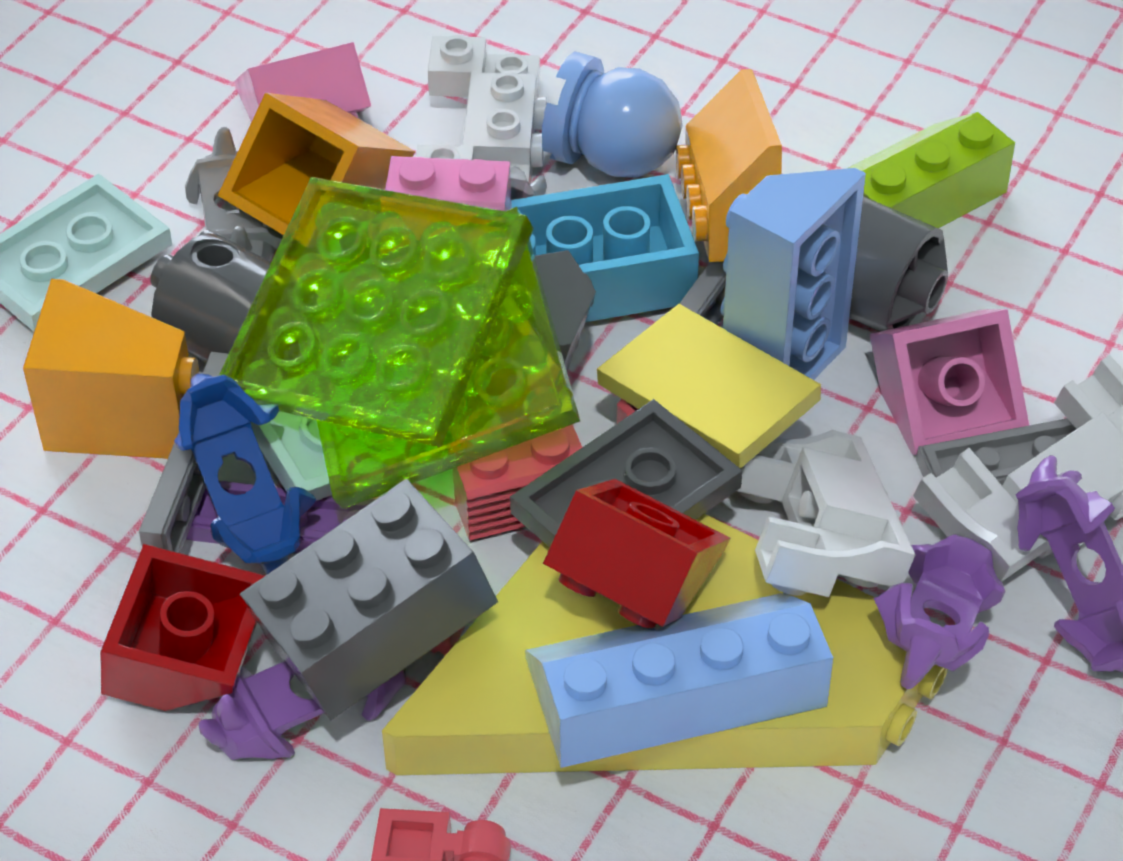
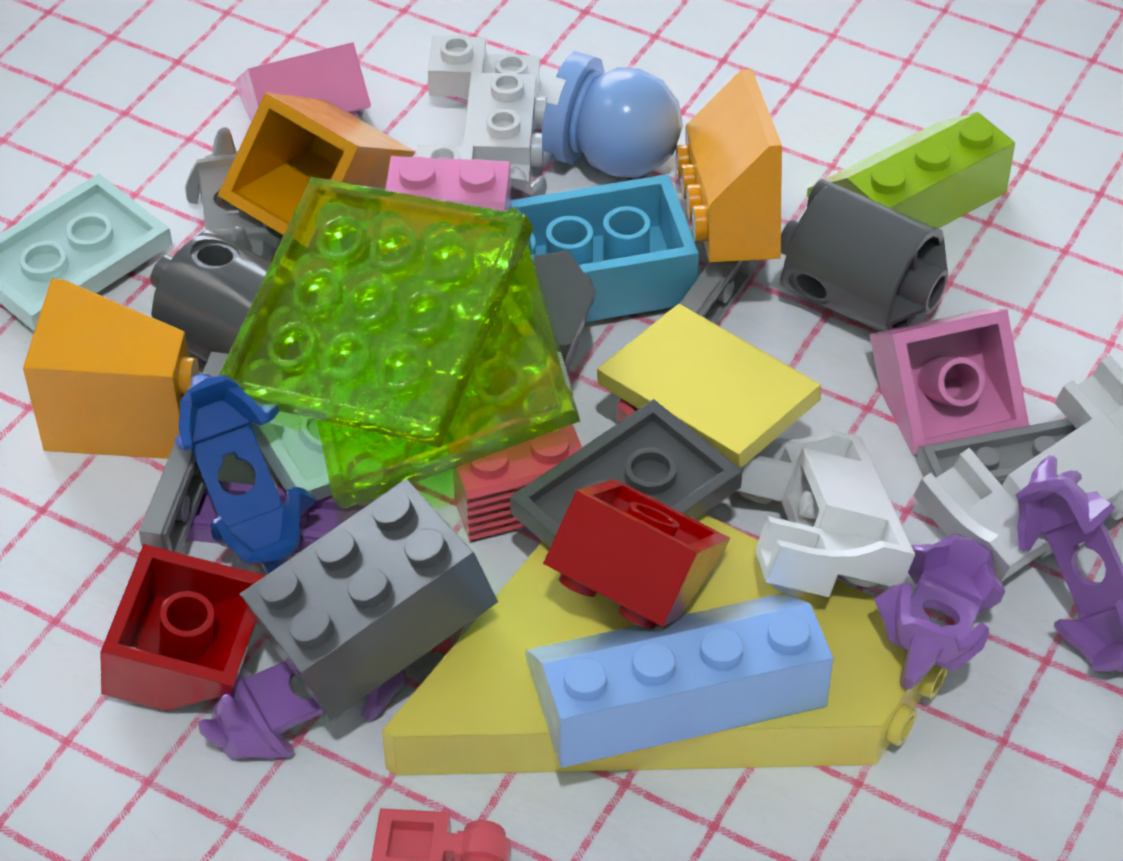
light blue slope [720,168,866,380] -> none

